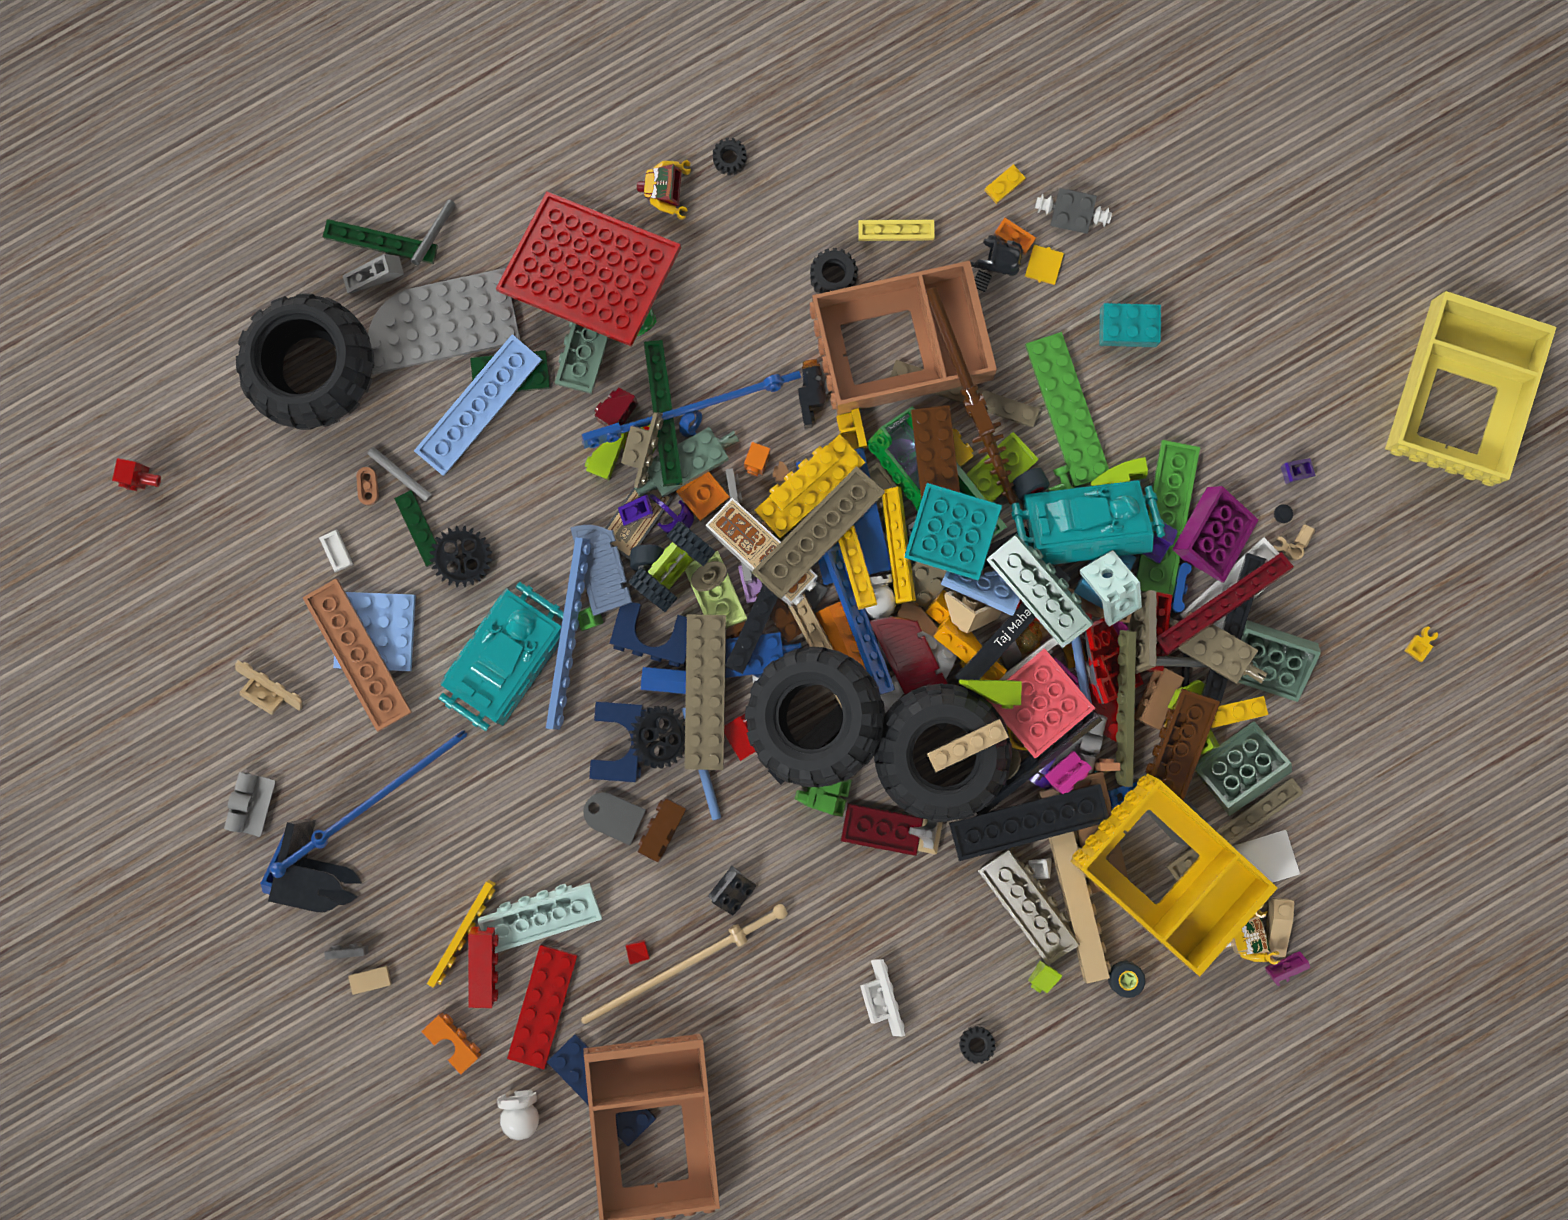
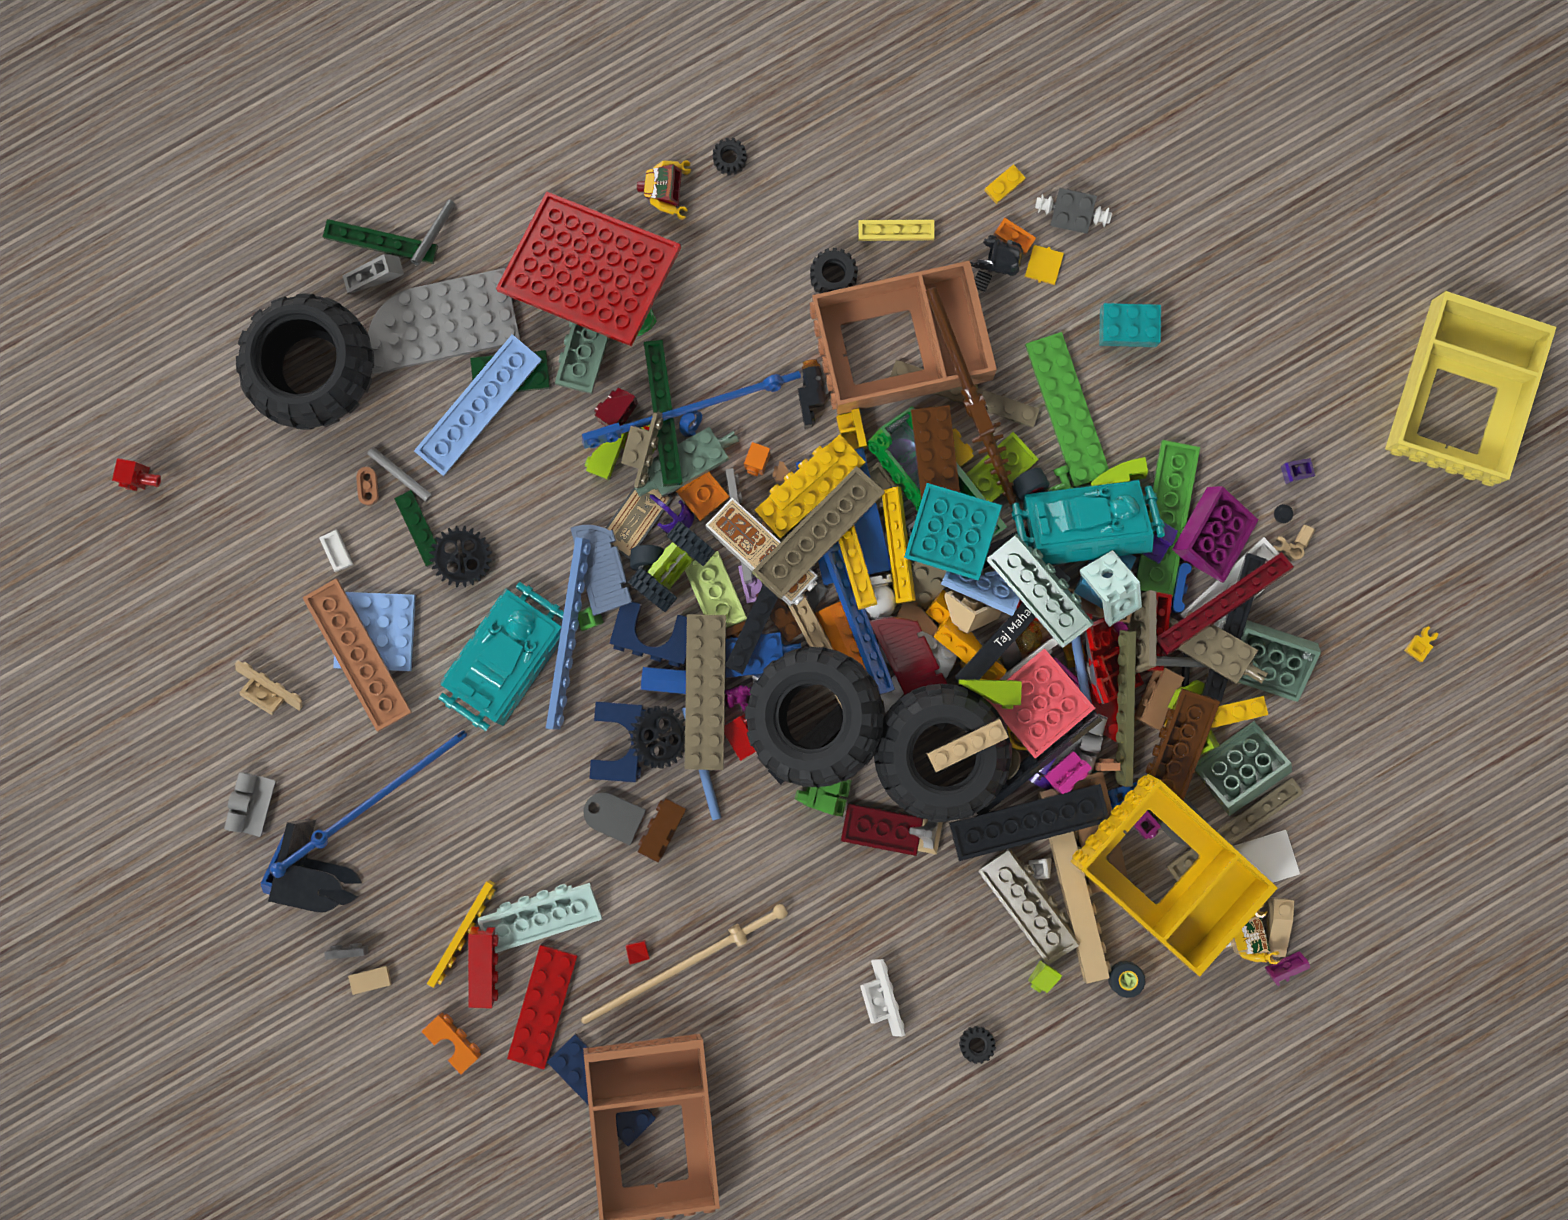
white tile [497,1090,539,1140] -> none
dark purple slope [618,495,653,526] -> none
dark tan dish [691,561,727,591] -> none
black bracket [708,866,757,916] -> none
none -> magenta piece [725,685,752,712]
none -> magenta brick [1133,811,1161,839]

